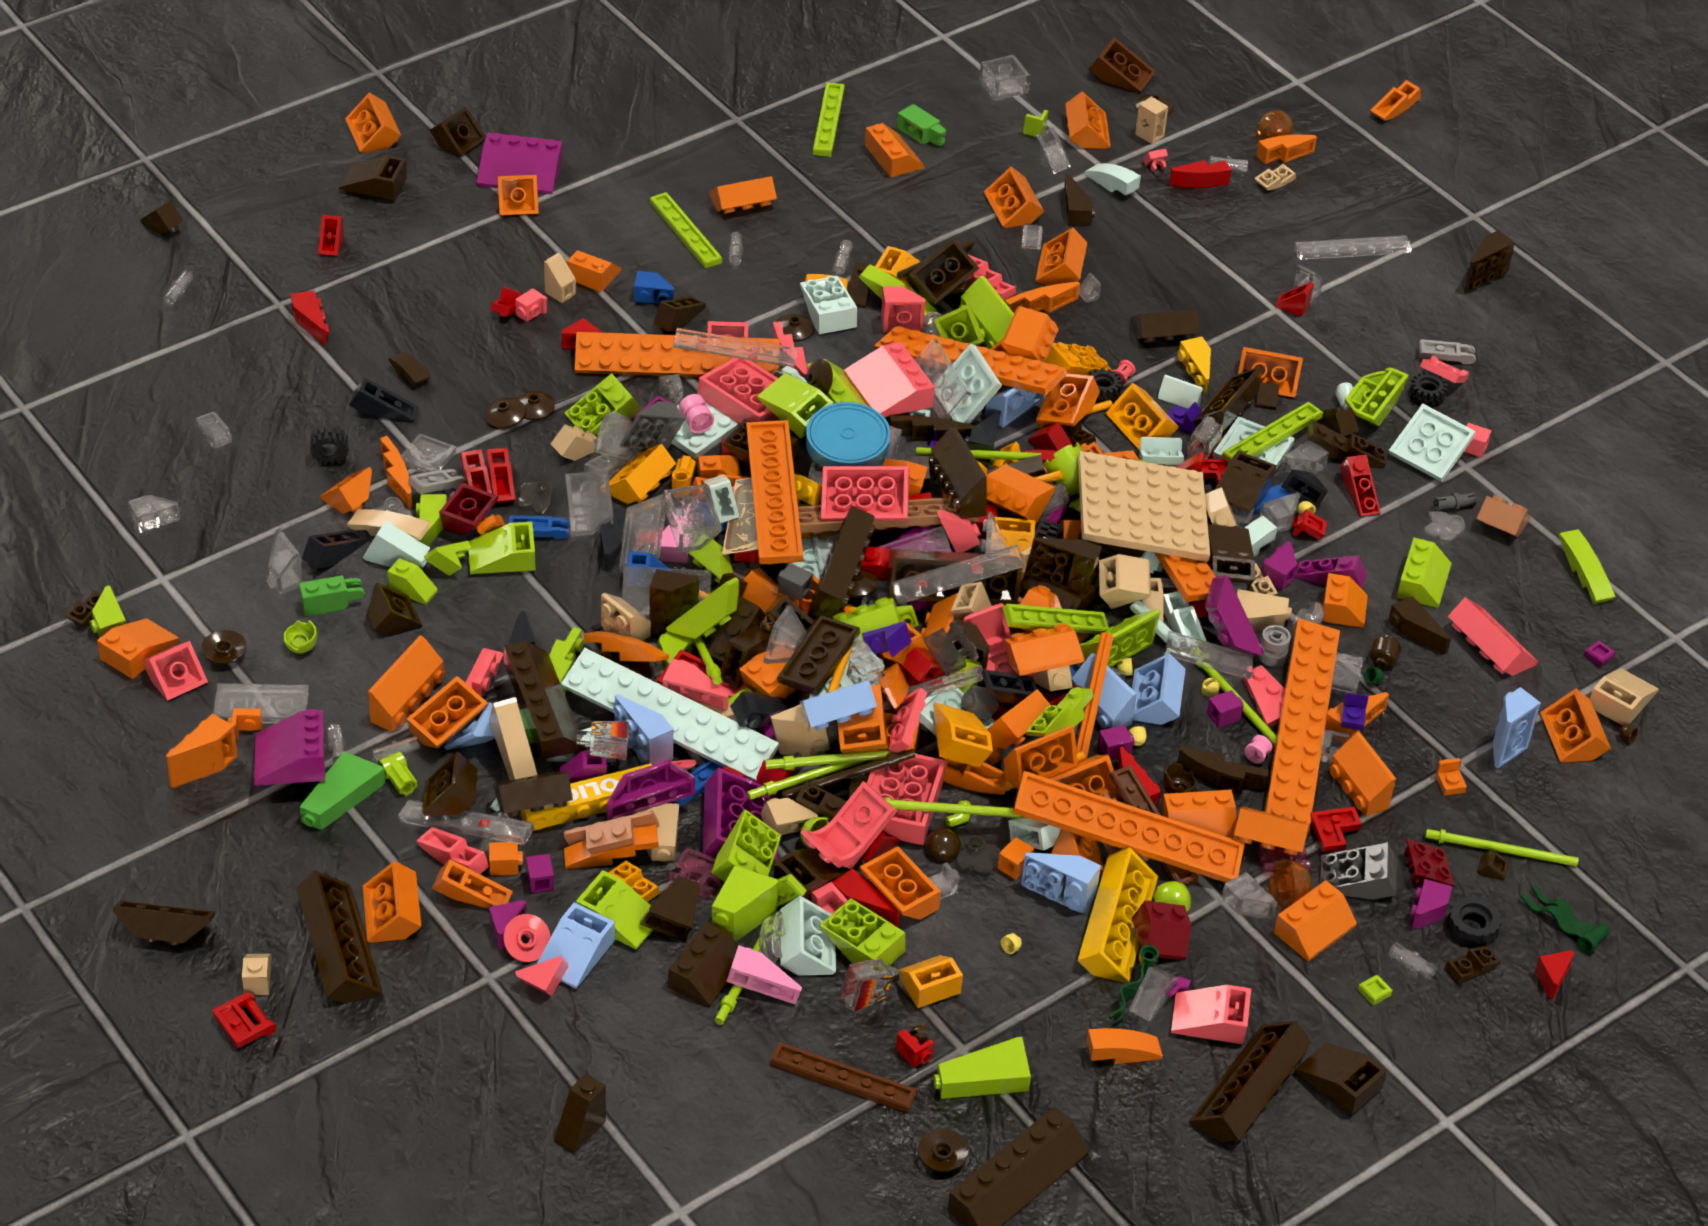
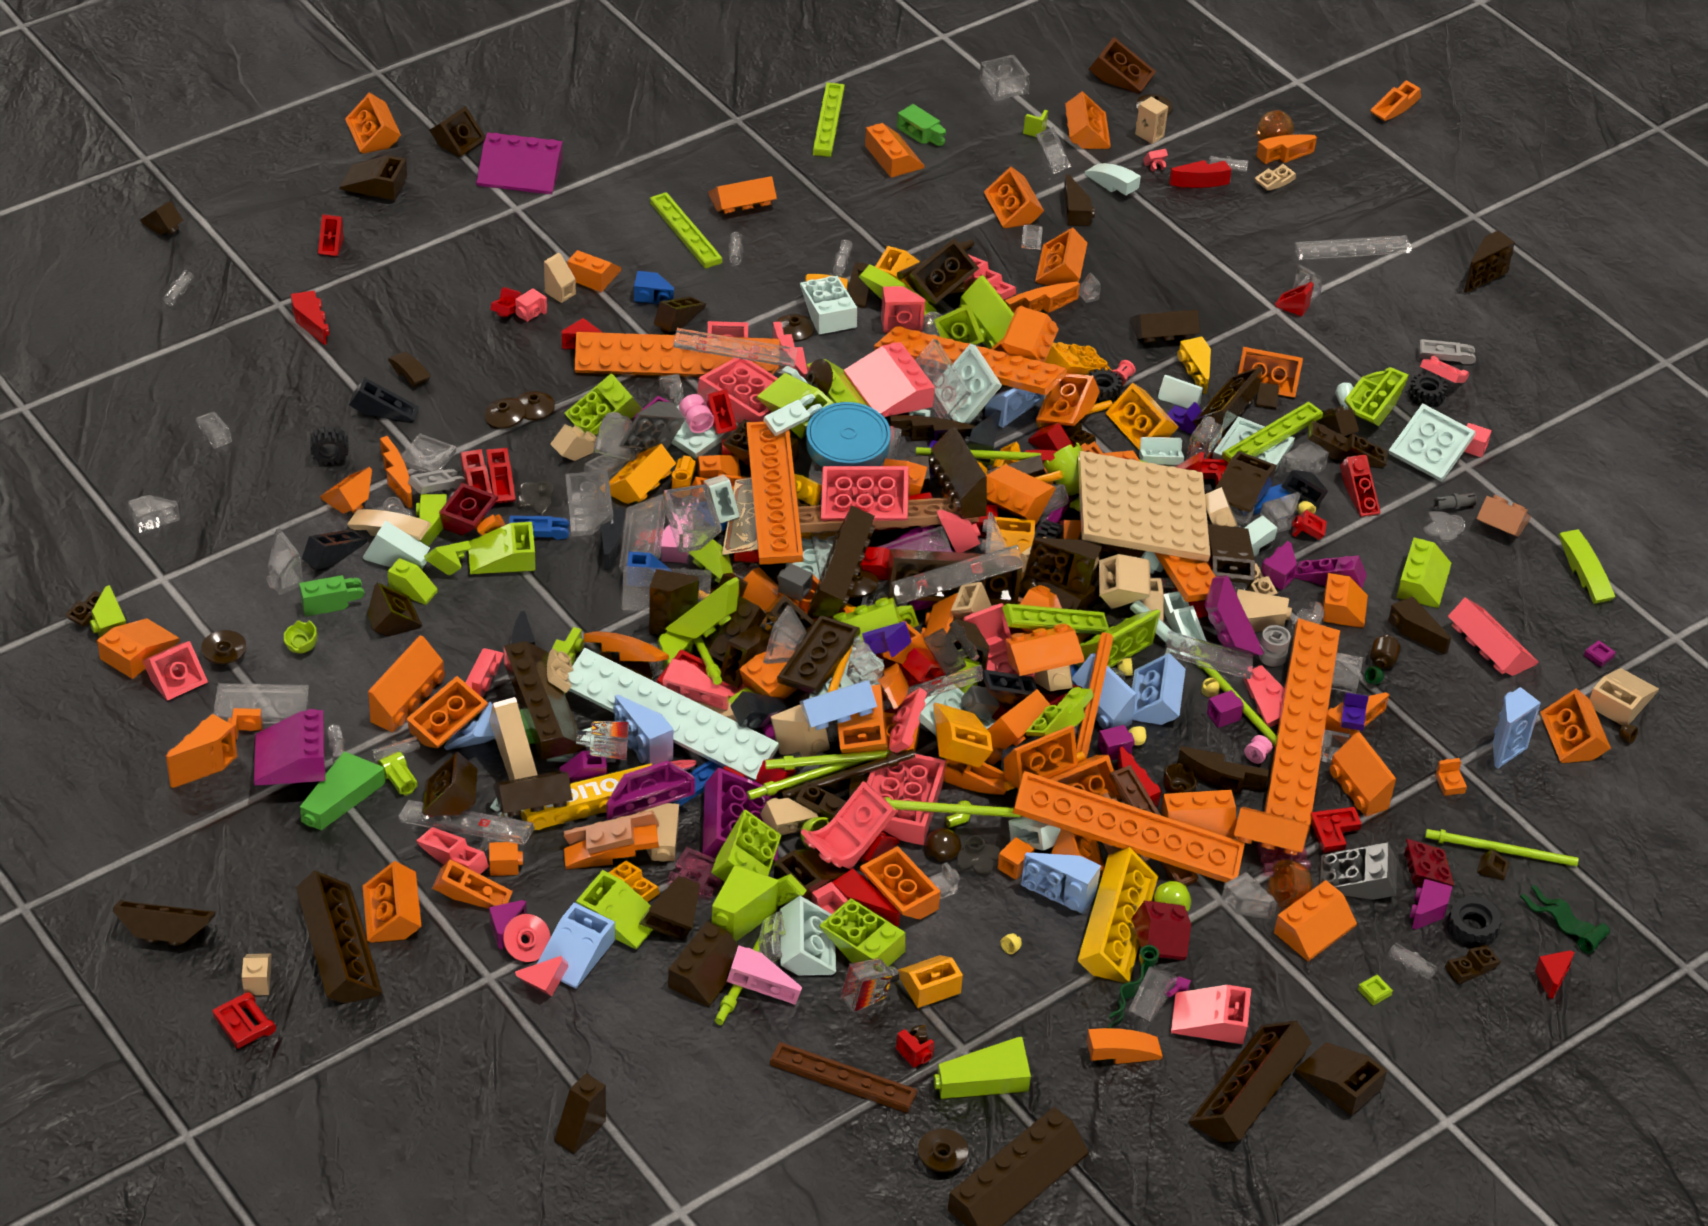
orange slope [497,175,539,215] -> none
magenta brick [526,854,554,894] -> none
tan slope [601,593,651,641] -> none
none -> tan slope [547,648,574,693]
none -> red slope [706,389,737,434]
none -> light aqua hinge [763,394,823,436]

